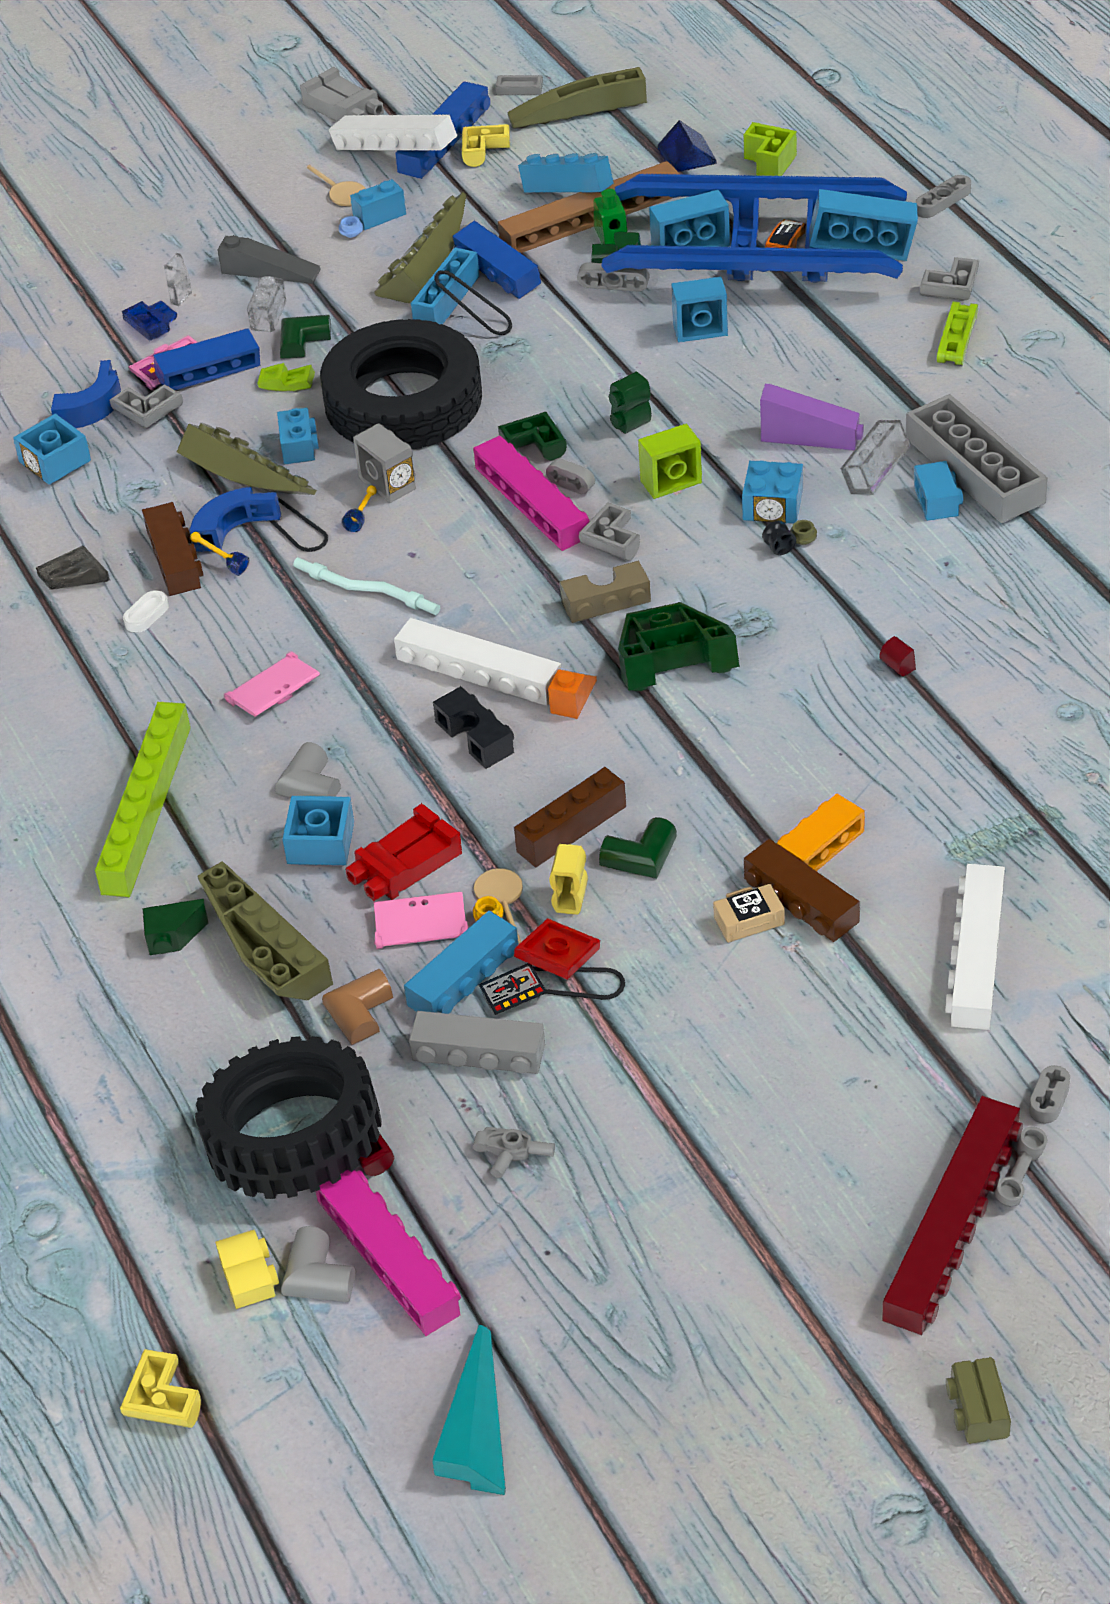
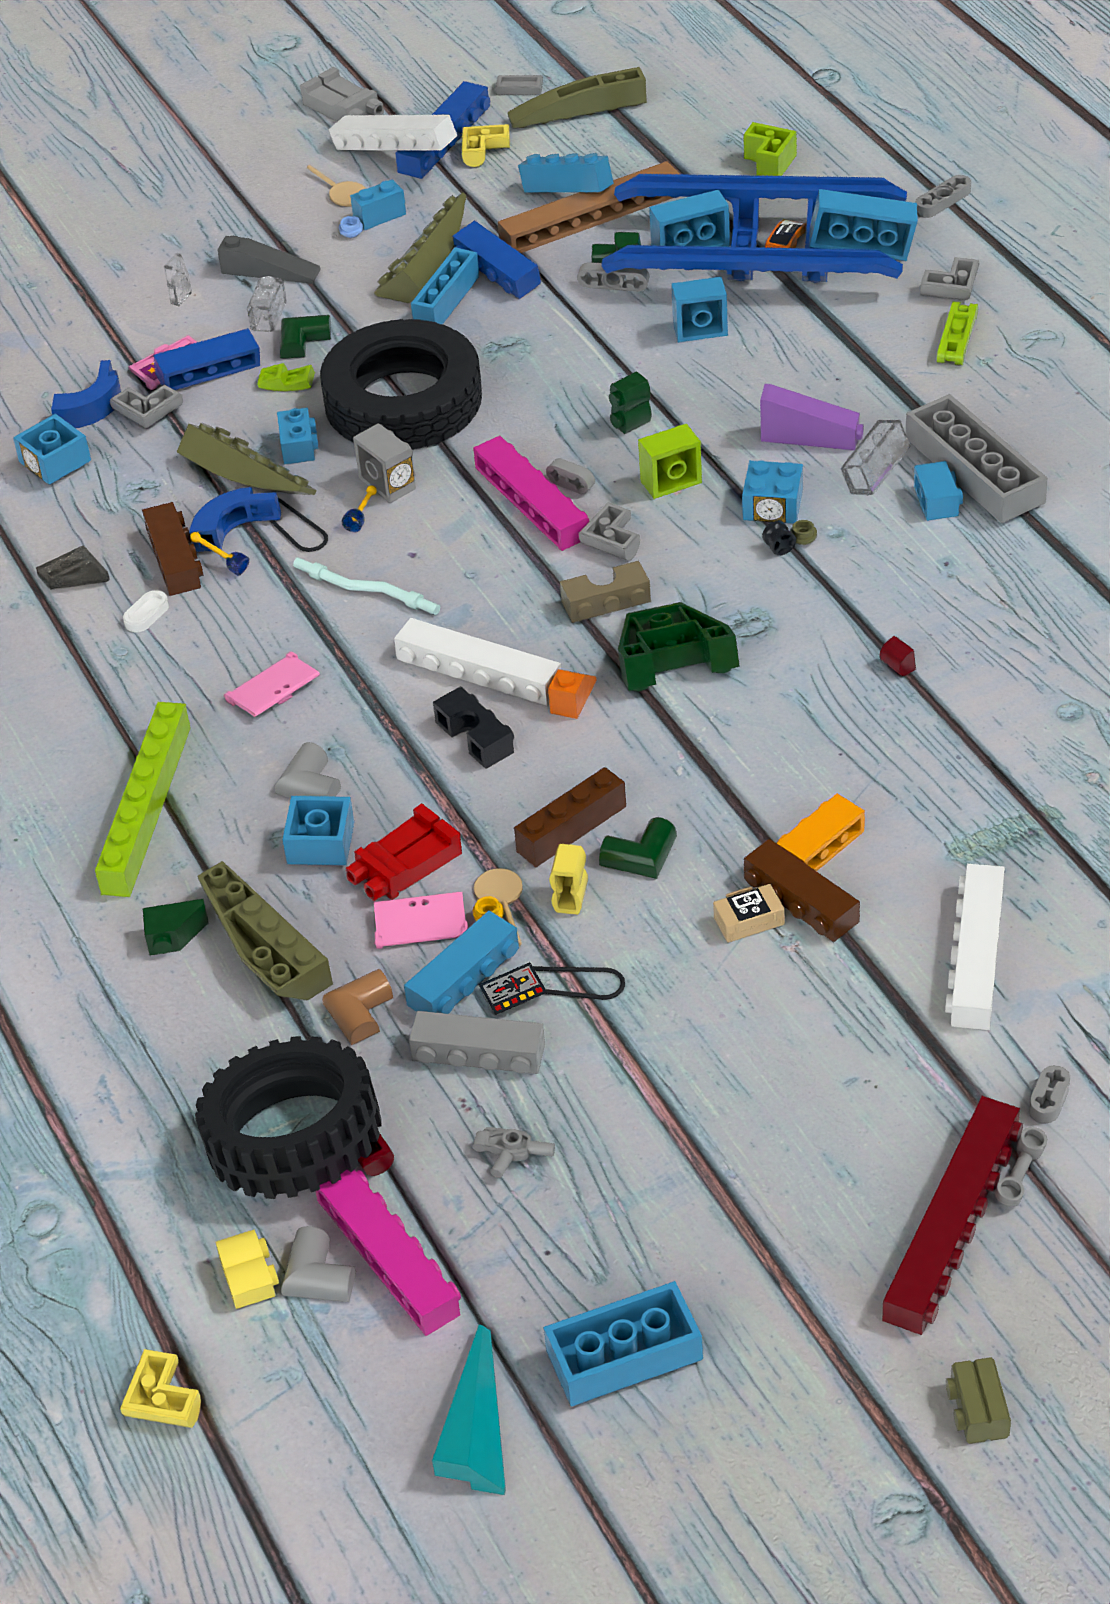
clear blue hinge [122,301,177,341] -> none
black piece [434,270,512,335] -> none
dark green brick [498,412,567,461] -> none
red tile [514,918,601,980] -> none
green torso [593,189,627,244] -> none
clear blue slope [658,120,717,172] -> none
none -> dark azure brick [543,1281,703,1407]

